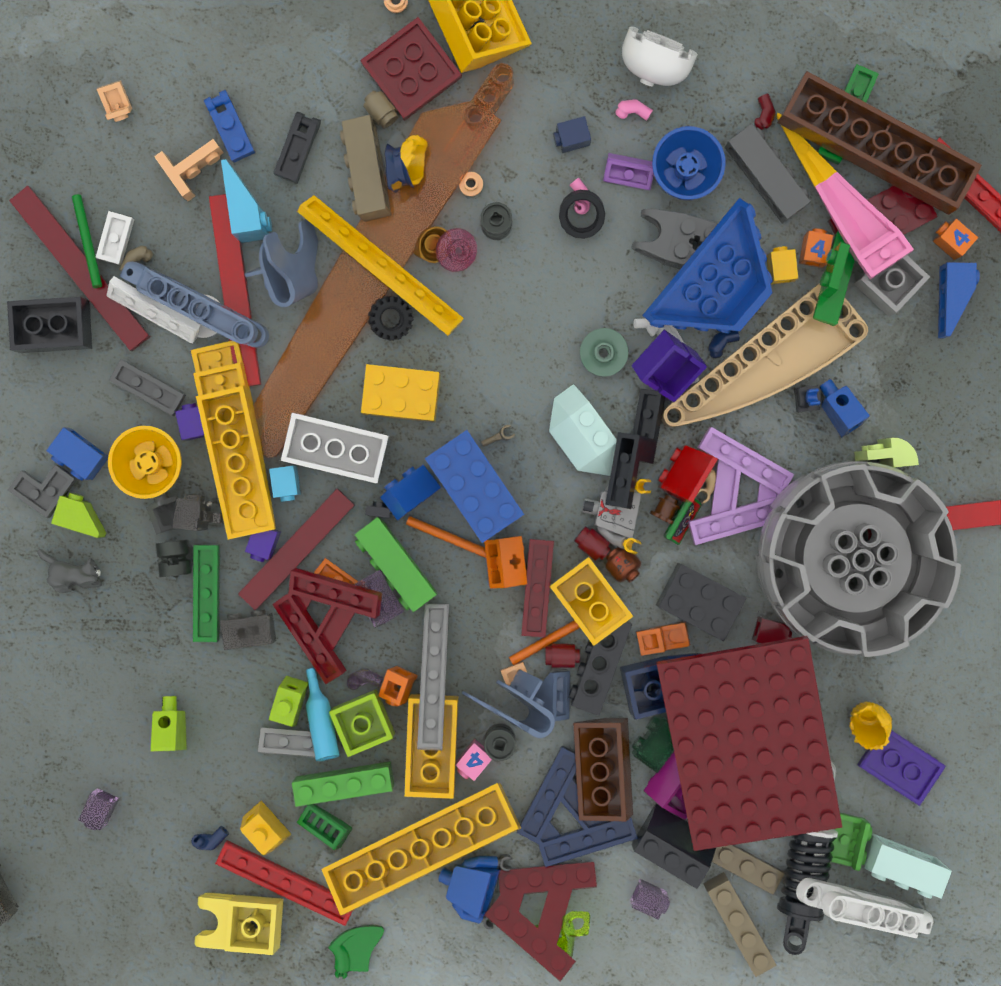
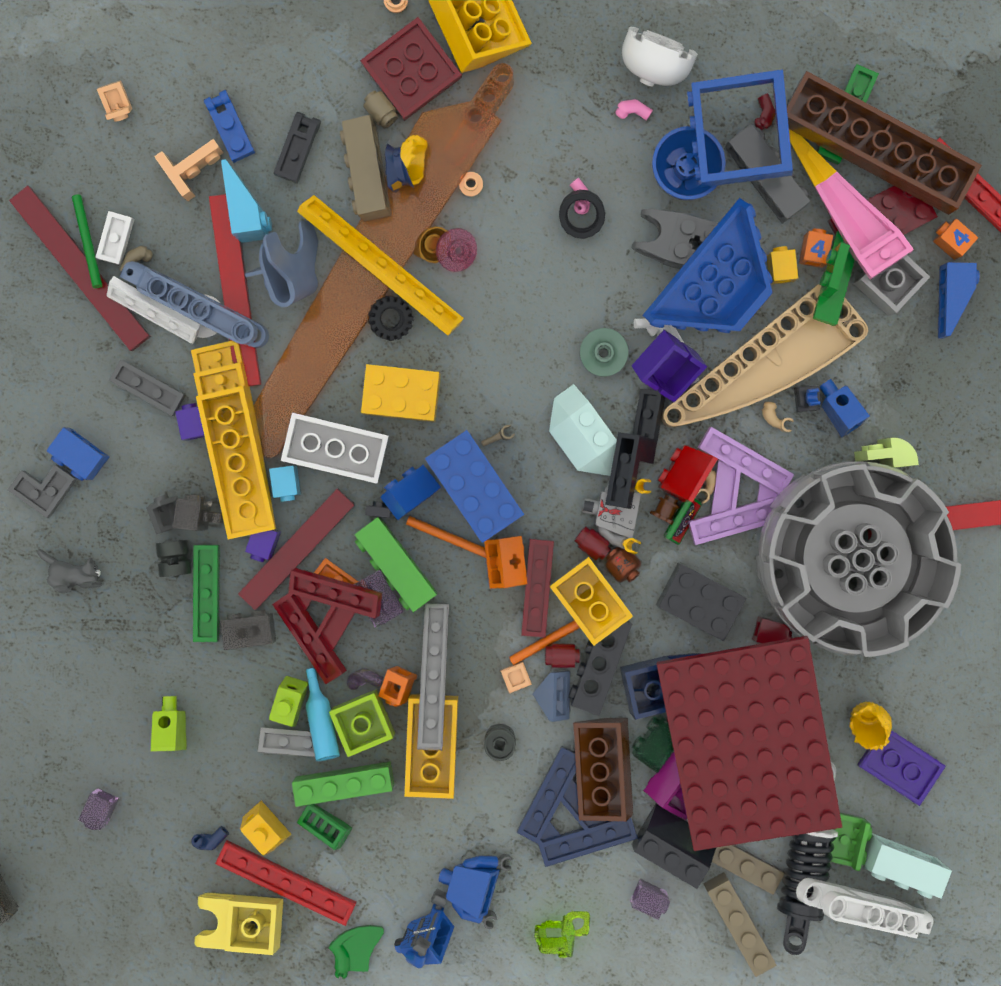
black brick [7,297,92,353] -> none
lime slope [51,492,106,538] -> none
yellow piece [108,426,182,499] -> none
yellow brick [321,783,521,915] -> none
bright pink brick [455,739,492,781] -> none
sand blue piece [462,670,555,738] -> none
pearl dark grey wheel [481,202,512,240] -> none
dark red plate [485,862,597,982] -> none
dark blue brick [553,116,591,153] -> none
medium lavender slope [603,153,654,190] -> none
orange slope [636,621,691,656] -> none
dark blue arm [708,330,740,358] -> none
none -> blue torso [394,889,454,969]
none -> blue window [687,69,793,188]
none -> tan arm [762,402,794,432]

